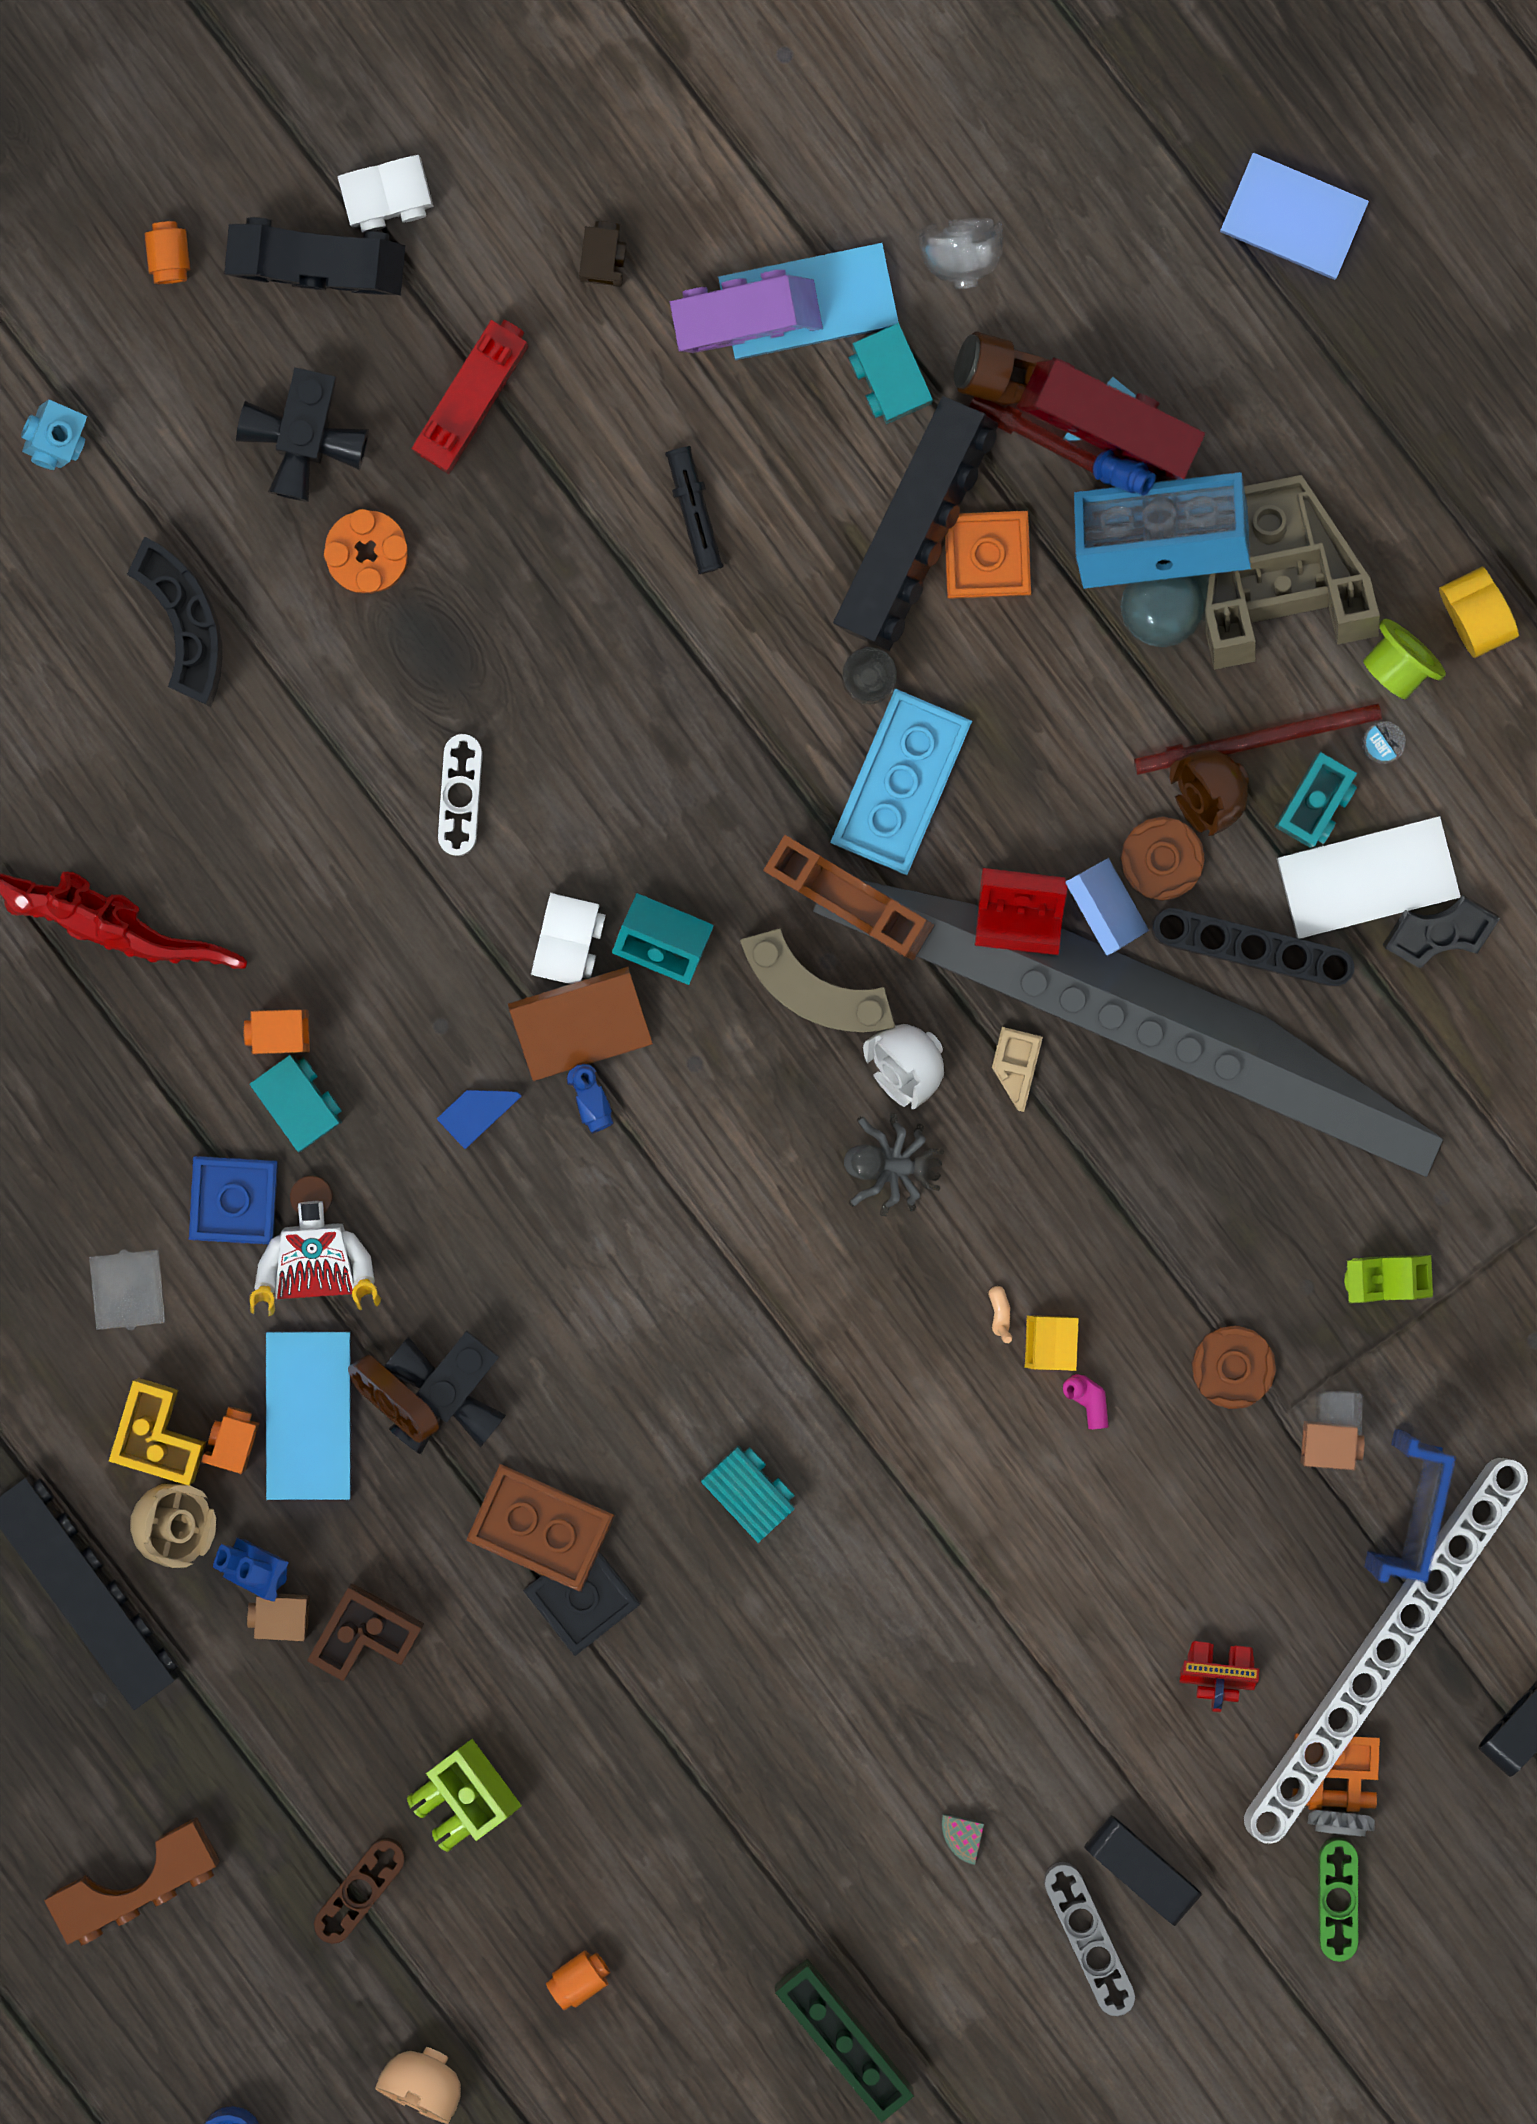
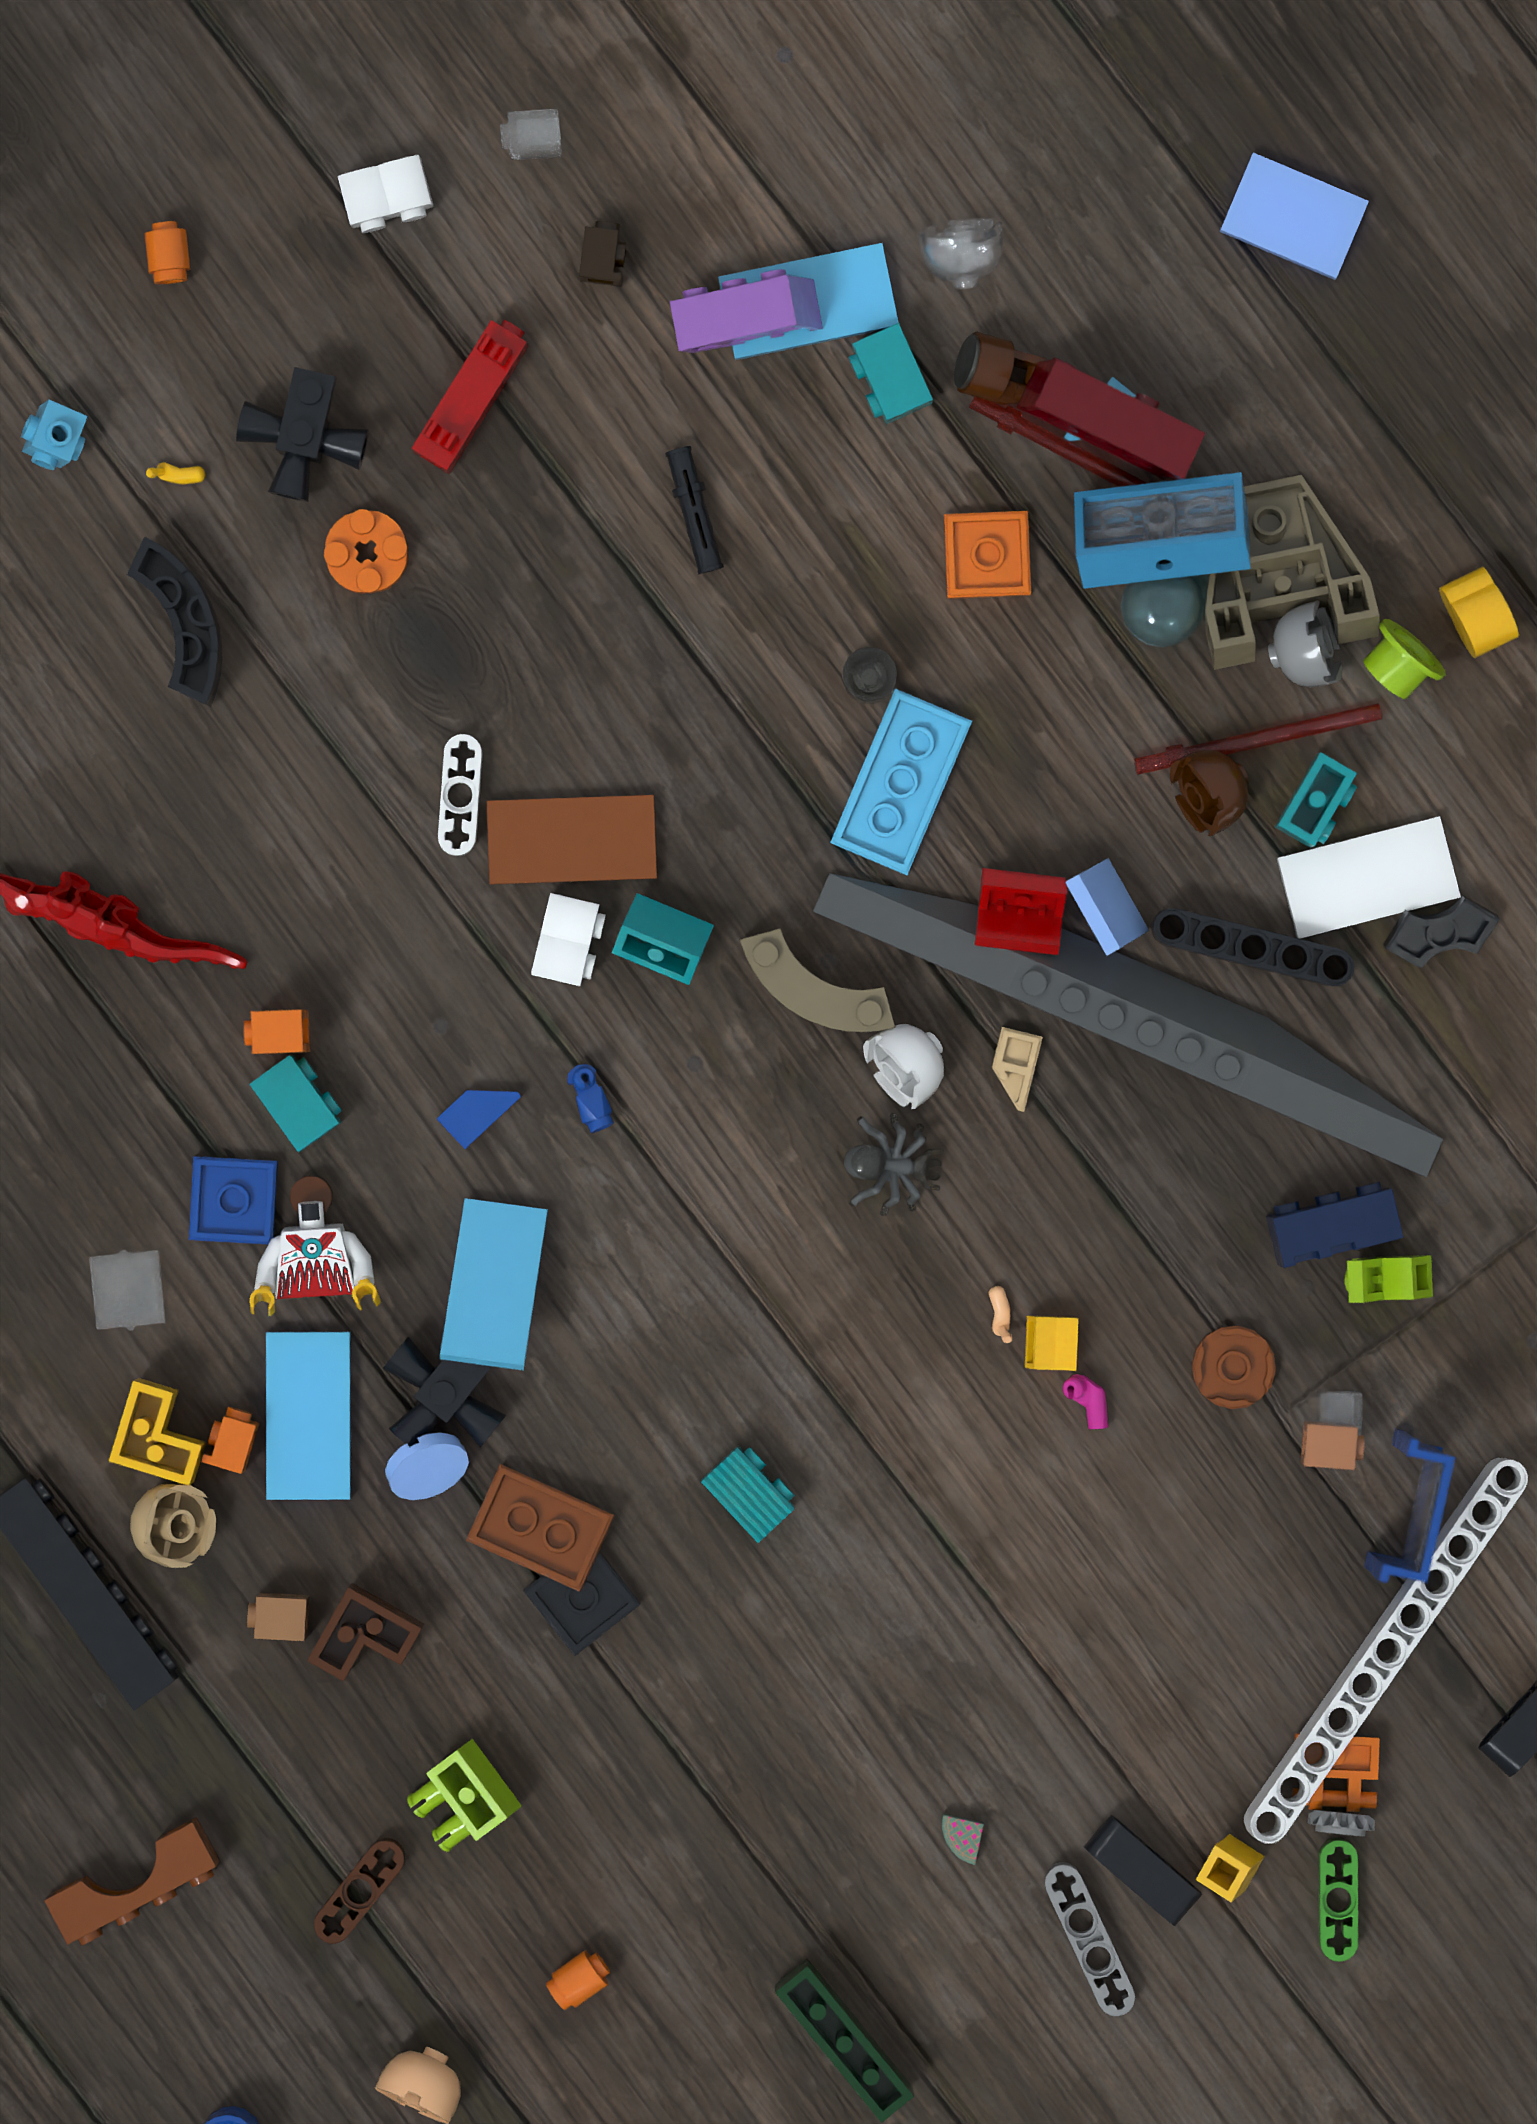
blue hips [213,1538,289,1602] -> none
black brick [224,217,406,295] -> none
reddish brown beam [348,1355,439,1443] -> none
dark orange tile [508,967,653,1081] -> none
dark orange arch [763,835,934,961] -> none
black brick [833,396,999,651] -> none
blue arm [1093,450,1155,496] -> none
dark orange tile [1120,817,1205,901] -> none
red hips [1179,1641,1259,1712] -> none
tile [1362,721,1406,764] -> none
none -> yellow piece [146,462,205,485]
none -> light blue tile [385,1433,469,1500]
none -> medium azure tile [440,1198,548,1371]
none -> dark orange tile [487,795,657,885]
none -> clear brick [500,109,562,160]
none -> yellow brick [1196,1834,1265,1902]
none -> dark blue wedge [1266,1182,1404,1268]
none -> light grey cylinder [1268,600,1342,688]

